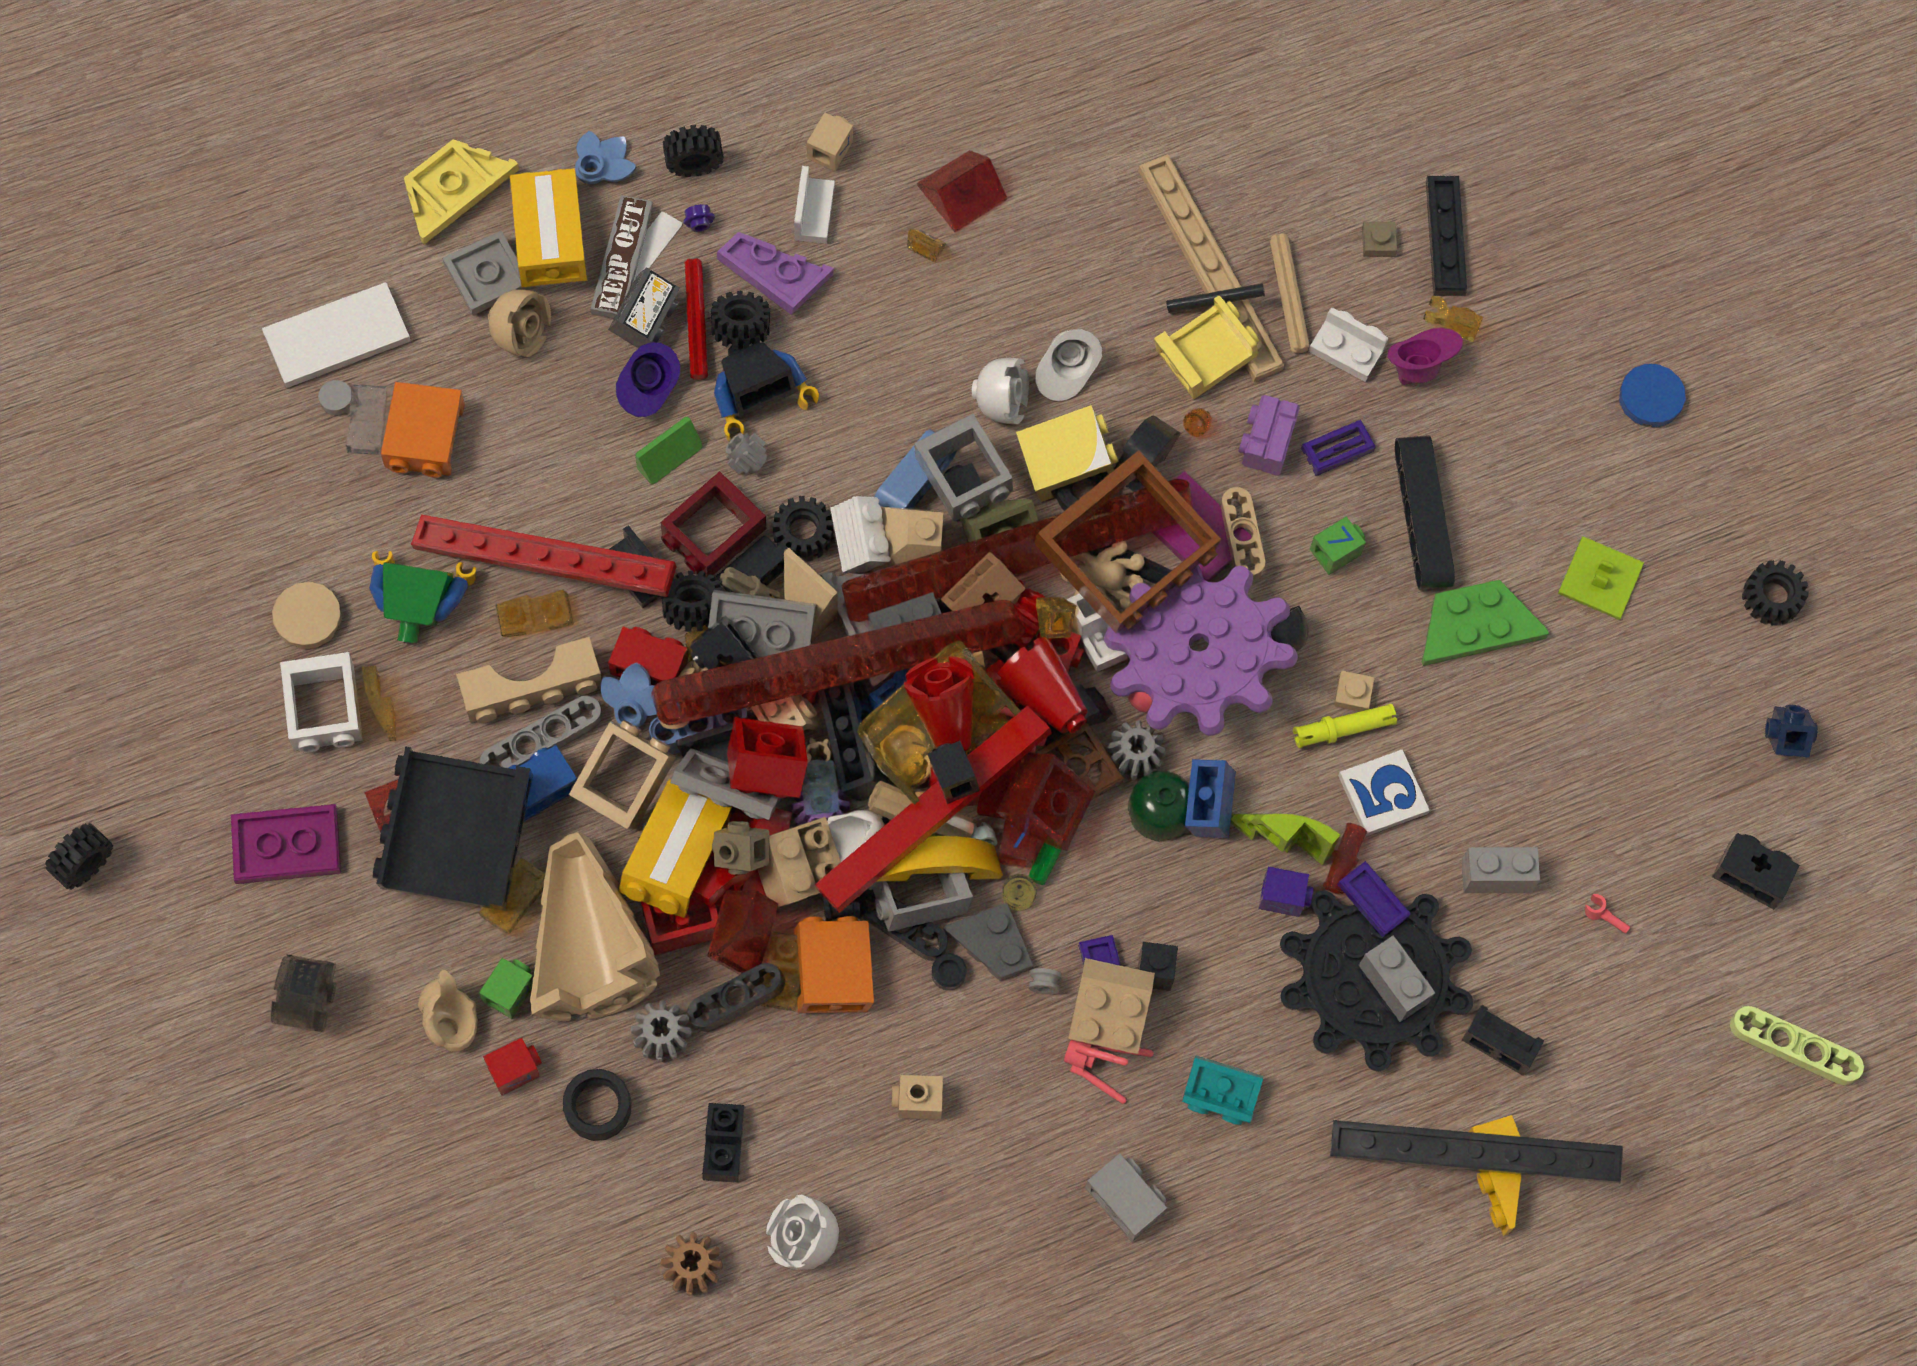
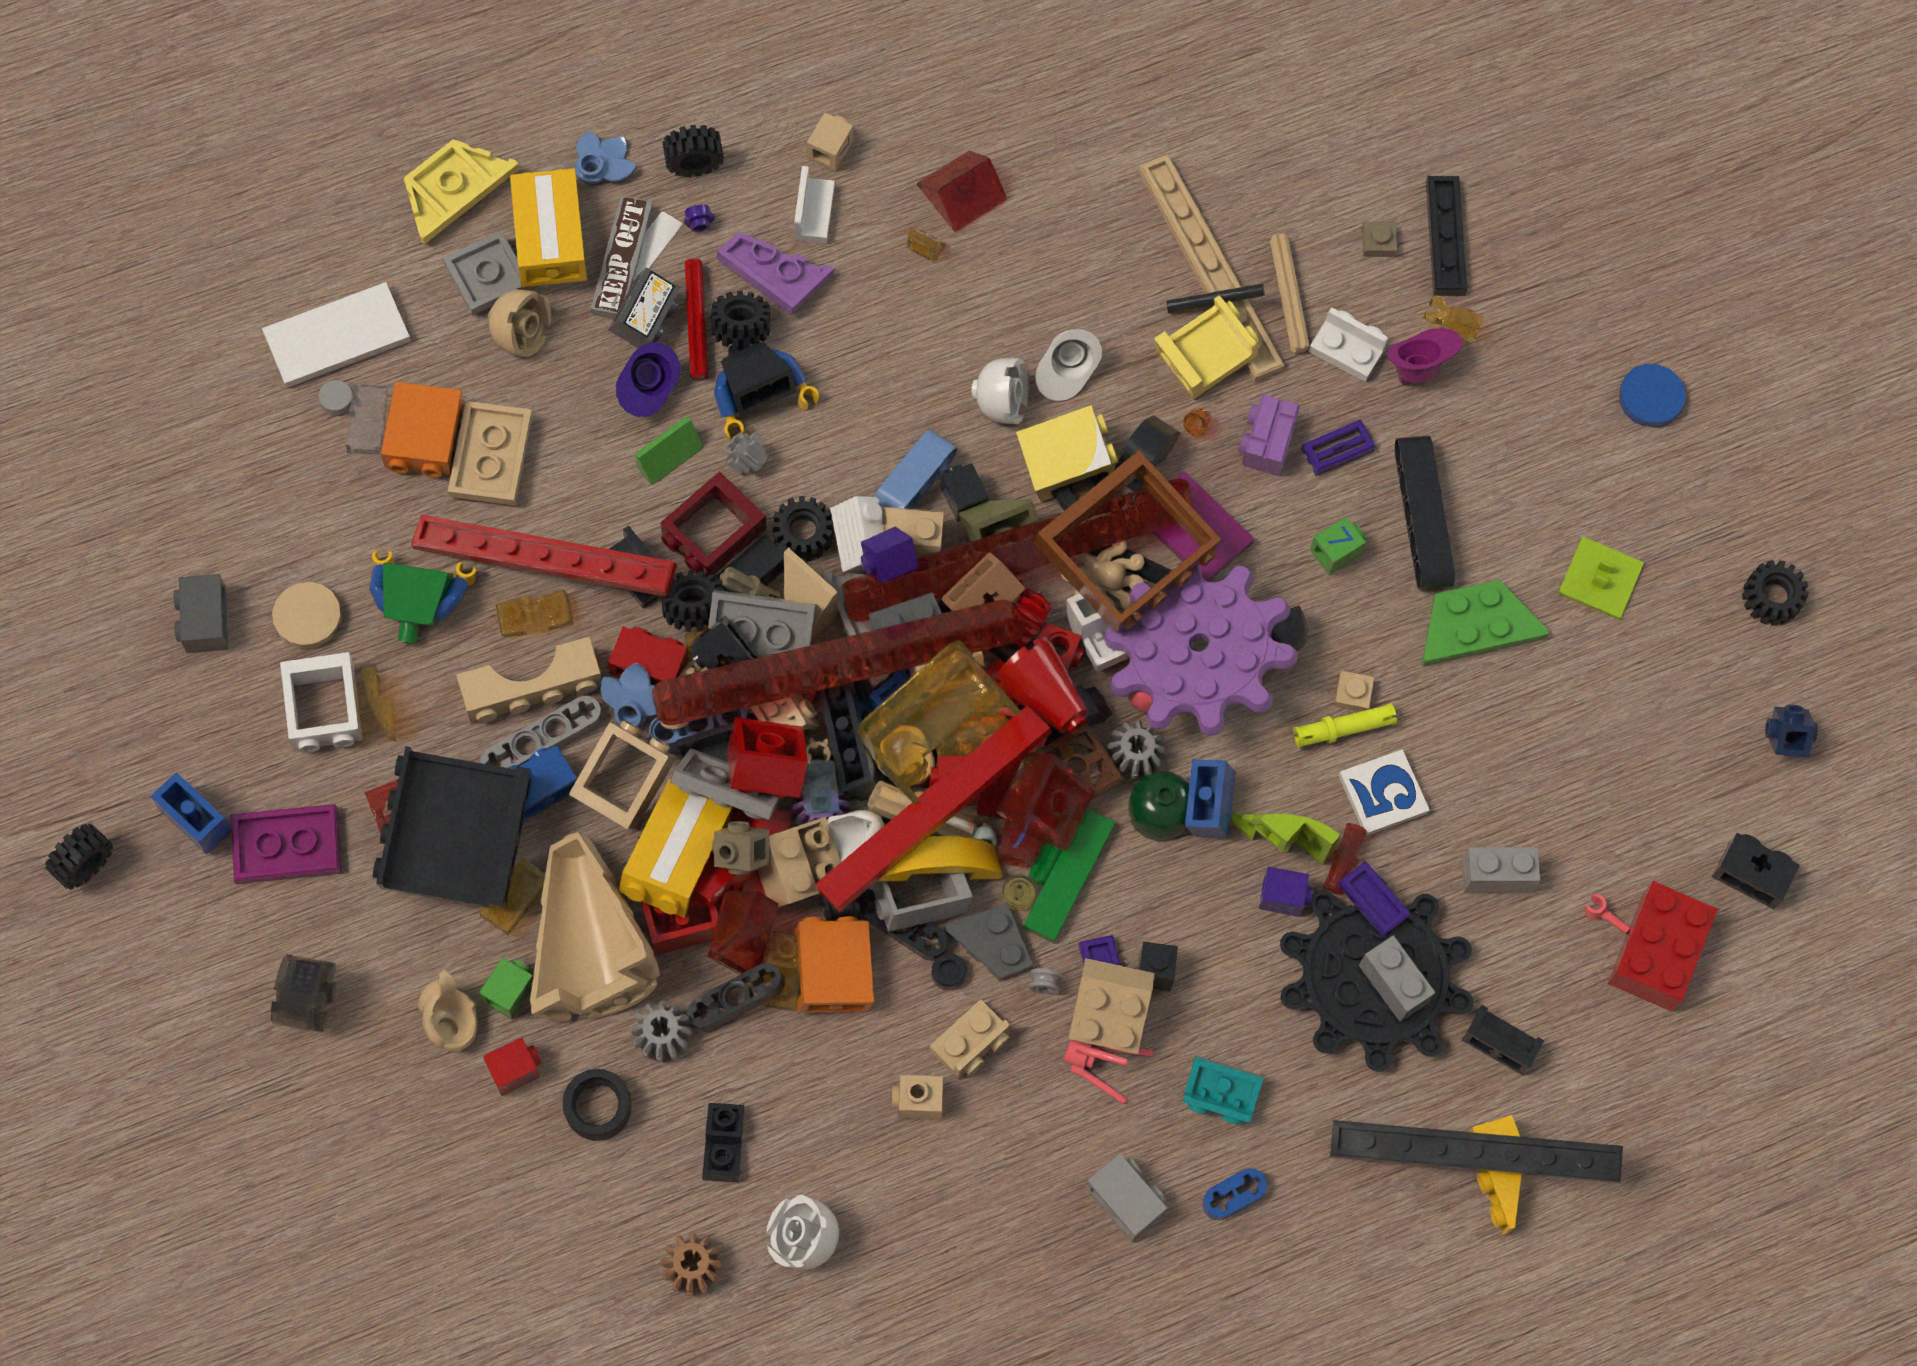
red cone [904,656,974,751] -> none
light grey window [914,414,1013,521] -> none
black brick [927,741,980,804] -> none
clear yellow slope [1036,597,1077,638] -> none
tan beam [1221,487,1265,581] -> none
yellowish green beam [1730,1006,1864,1085] -> none
none -> blue brick [151,772,231,854]
none -> dark grey brick [173,574,228,653]
none -> tan plate [448,401,533,506]
none -> dark purple brick [861,526,918,583]
none -> tan bracket [929,999,1011,1079]
none -> green tile [1023,807,1115,944]
none -> blue beam [1202,1168,1267,1221]
none -> red brick [1607,881,1718,1012]

